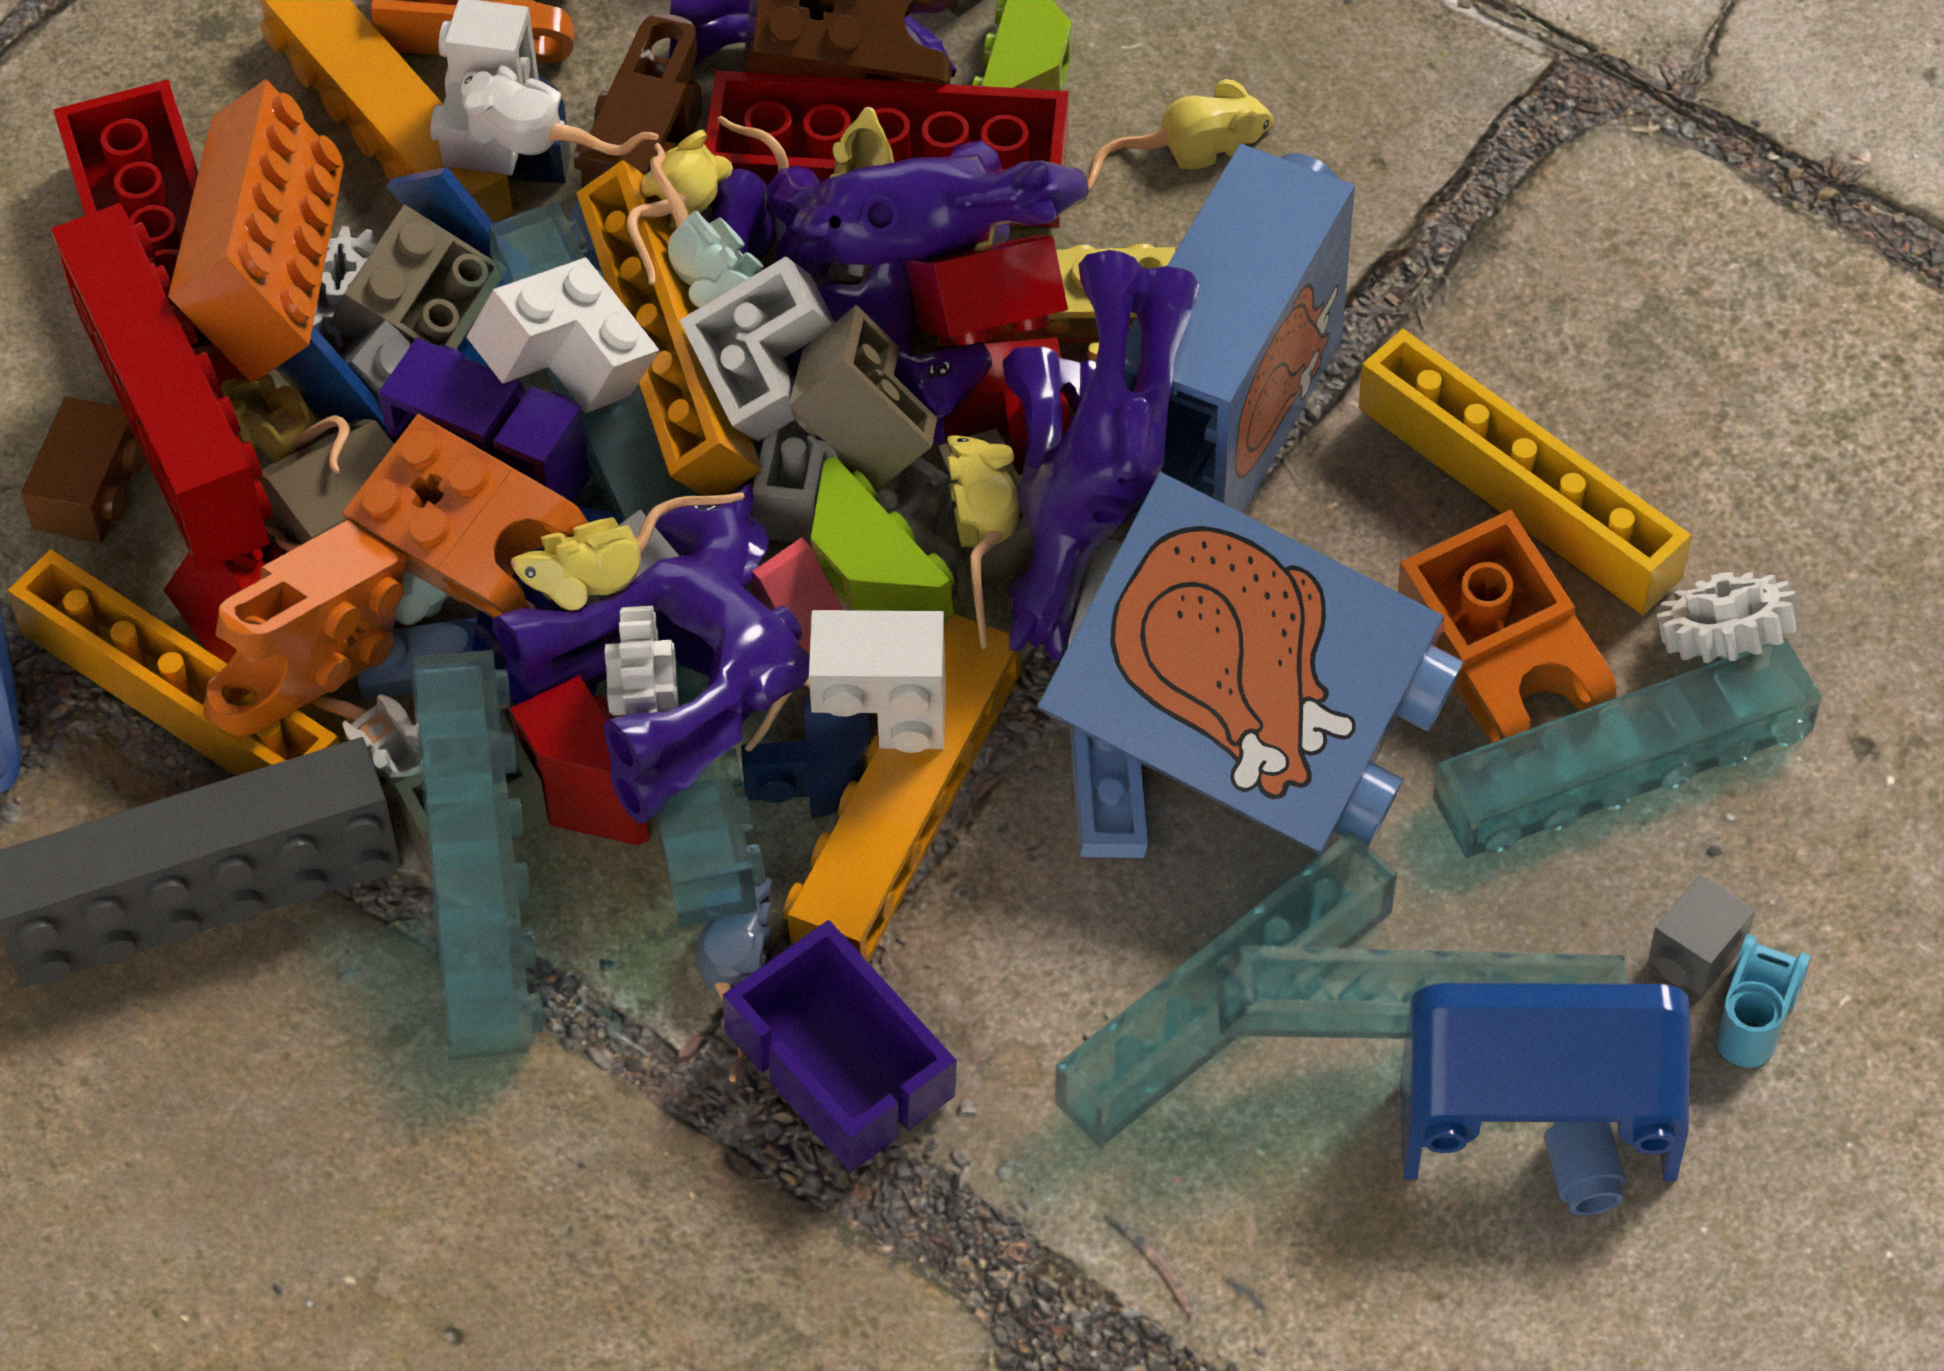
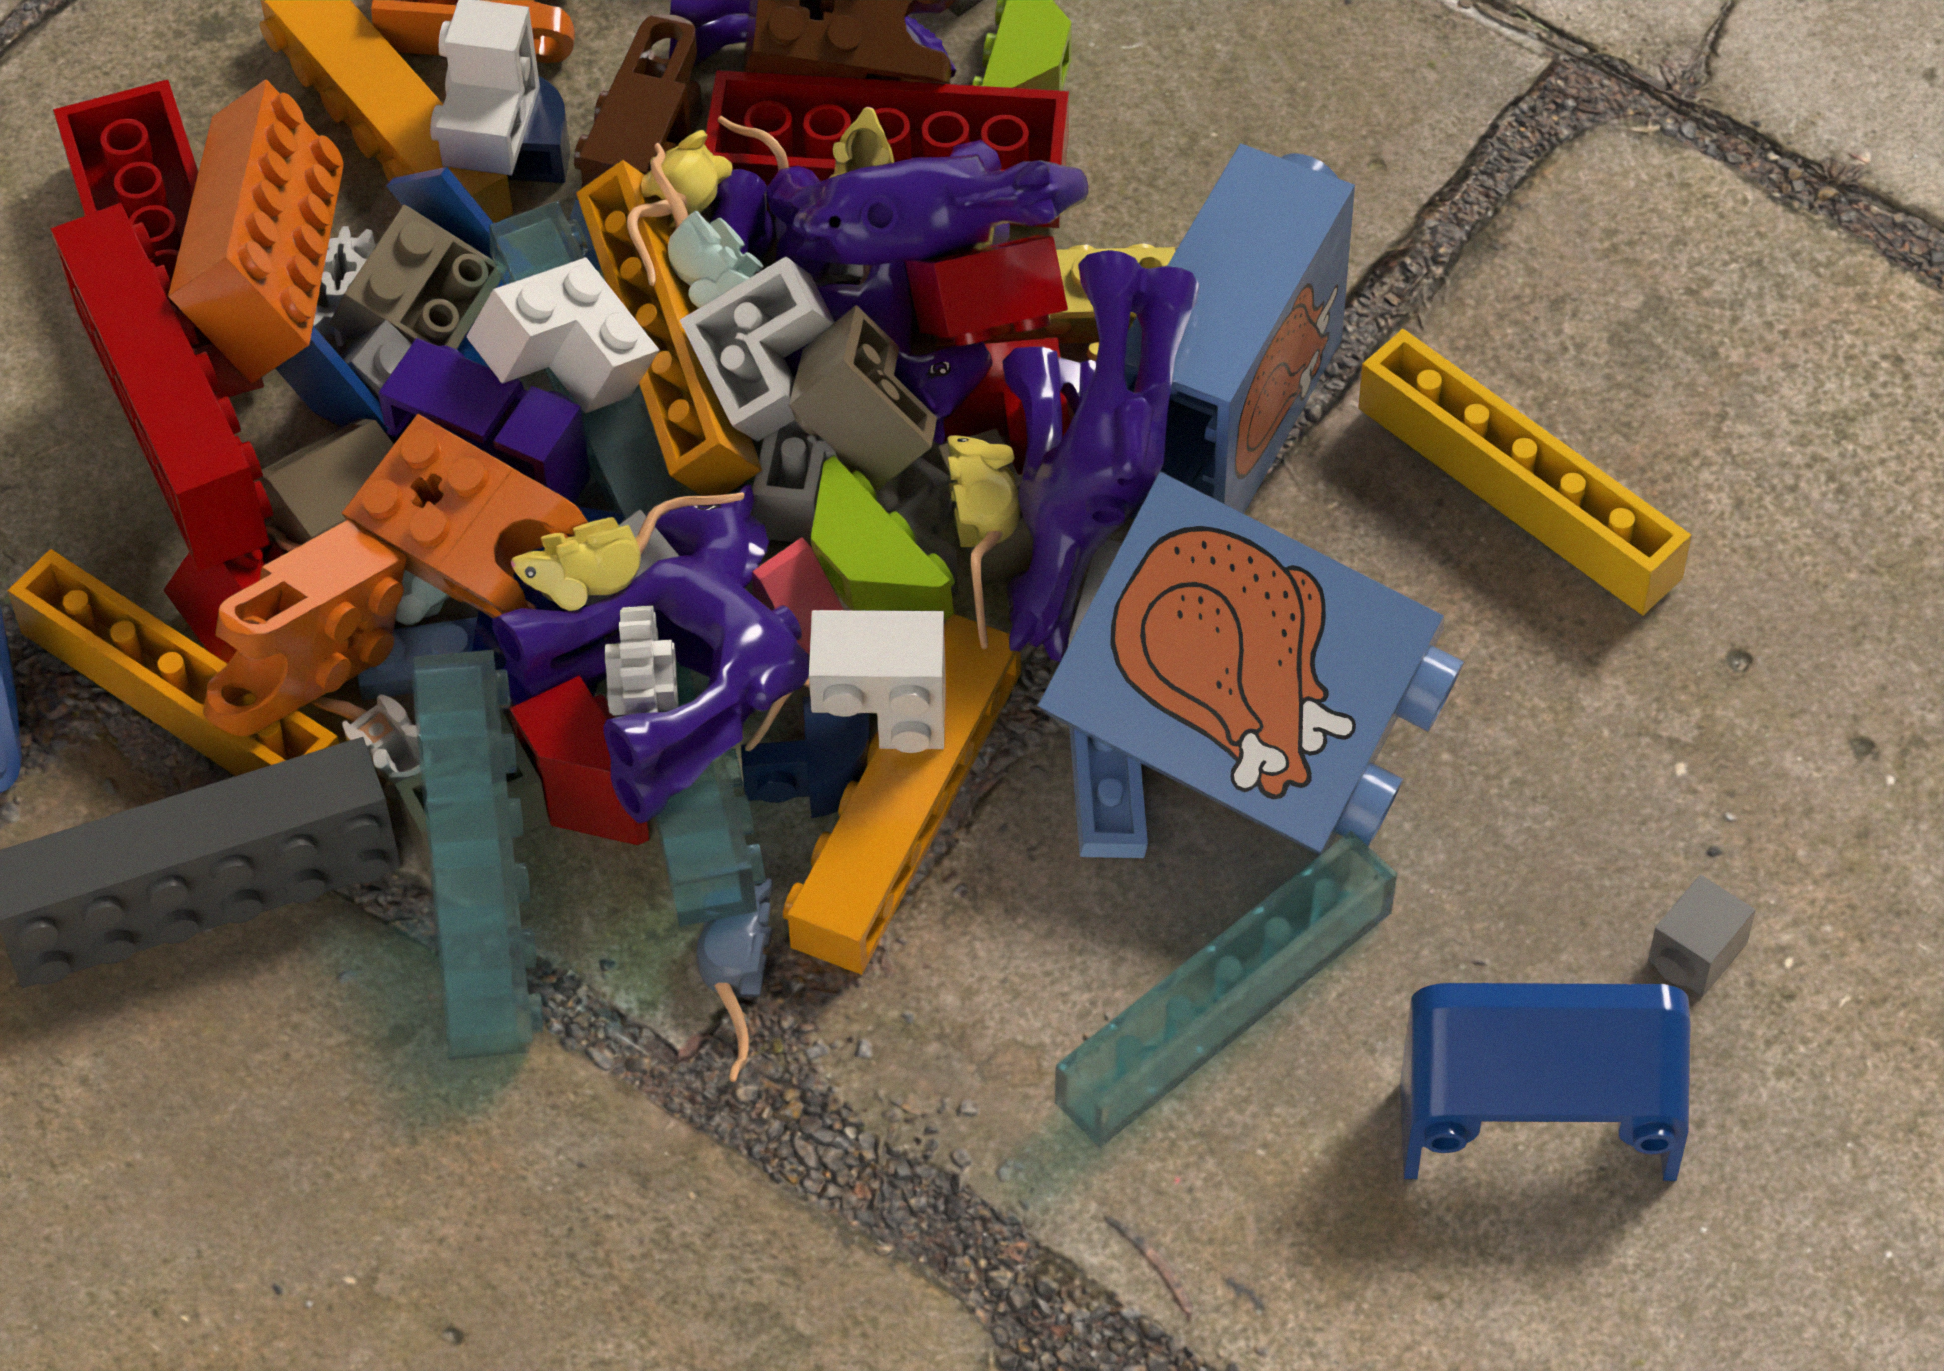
dark orange brick [21,396,145,543] -> none
animal [221,374,350,474] -> none
white animal [460,65,659,156] -> none
dark purple piece [723,919,957,1173] -> none
light yellow animal [1087,79,1274,191] -> none
clear light blue brick [1215,946,1628,1039] -> none
orange brick [1398,509,1617,759] -> none
clear light blue brick [1433,637,1822,858] -> none
medium blue brick [1543,1122,1626,1216] -> none
white gear [1657,572,1800,663] -> none
medium azure piece [1716,934,1812,1068] -> none

